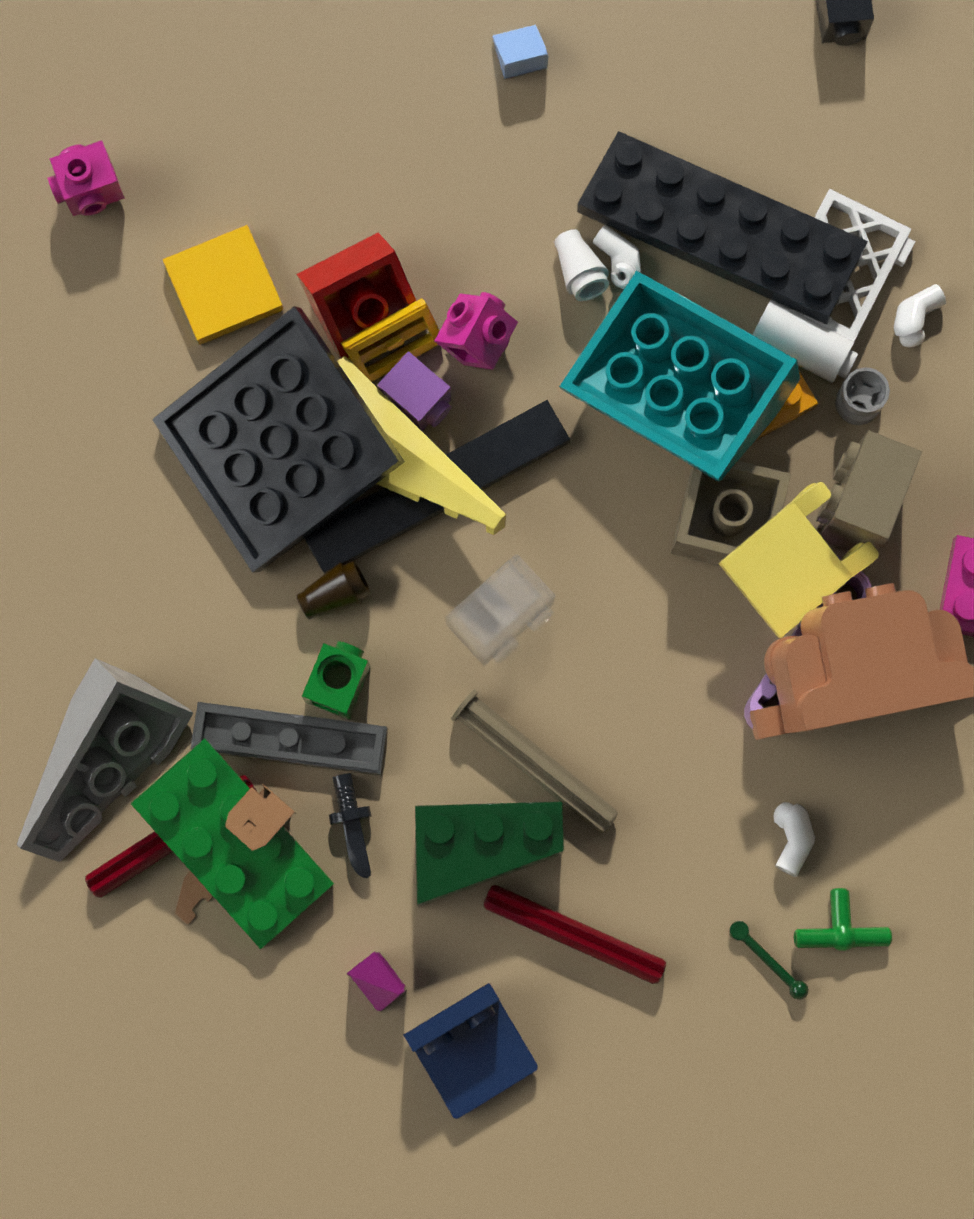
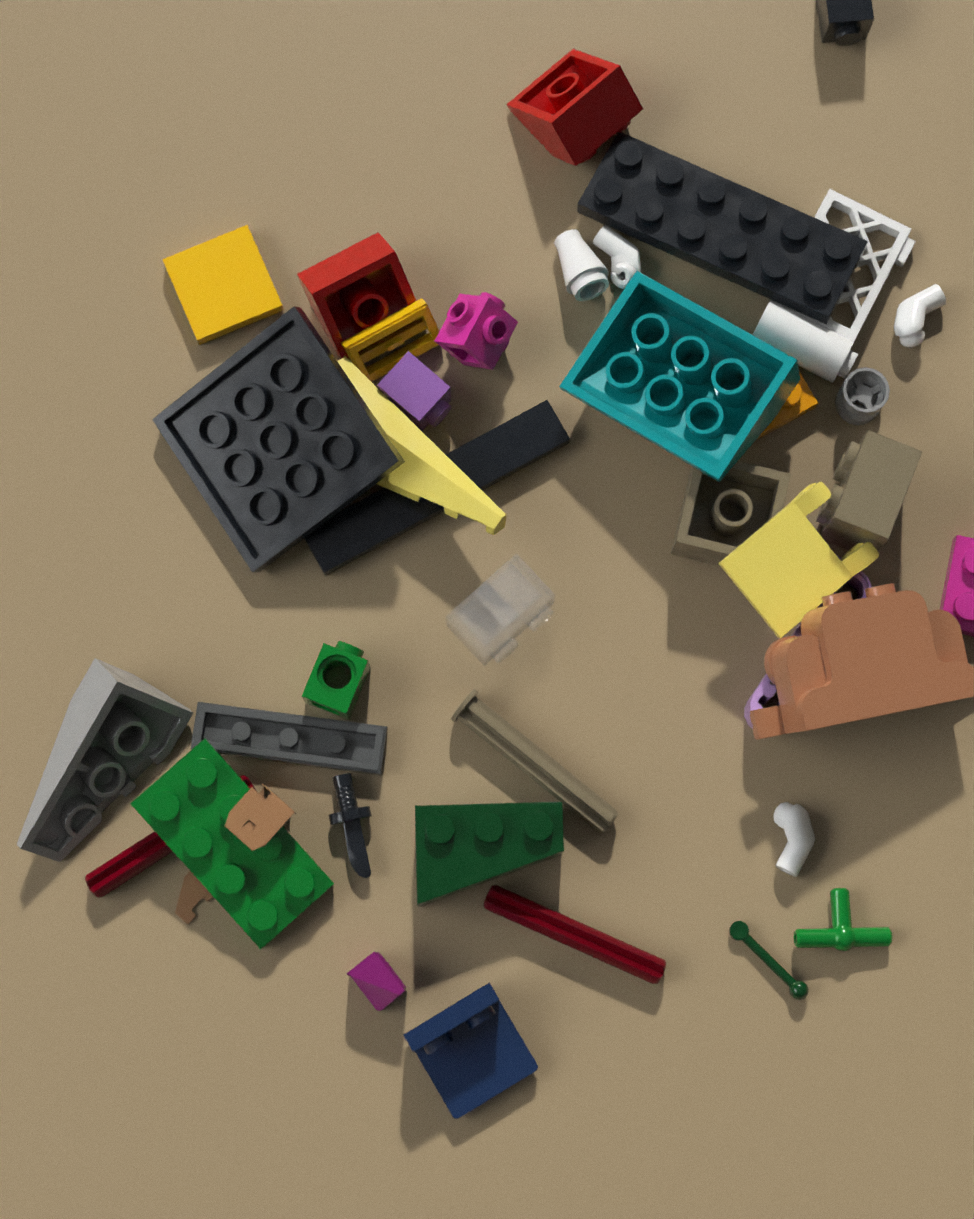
dark pink brick [47,140,125,217] -> none
dark brown cone [296,561,371,620] -> none
light blue slope [492,25,548,79] -> none
none -> red slope [506,49,643,166]

